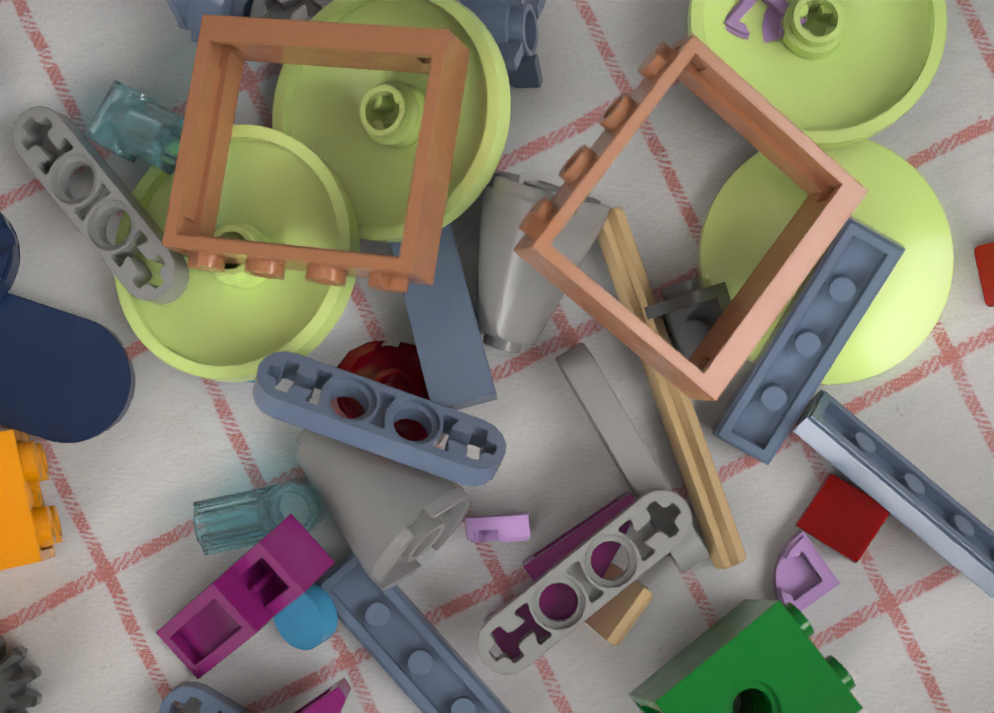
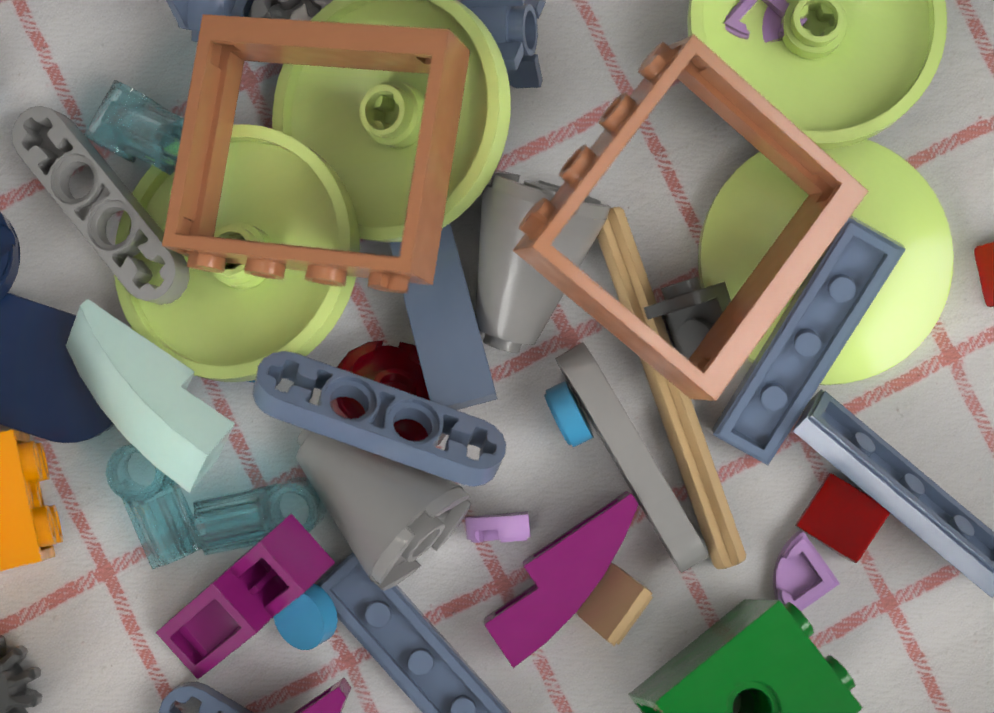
light grey beam [477,488,692,675] -> none
none -> light aqua slope [66,299,235,493]
none -> clear light blue piece [106,443,206,570]
none -> dark azure tile [544,380,594,447]

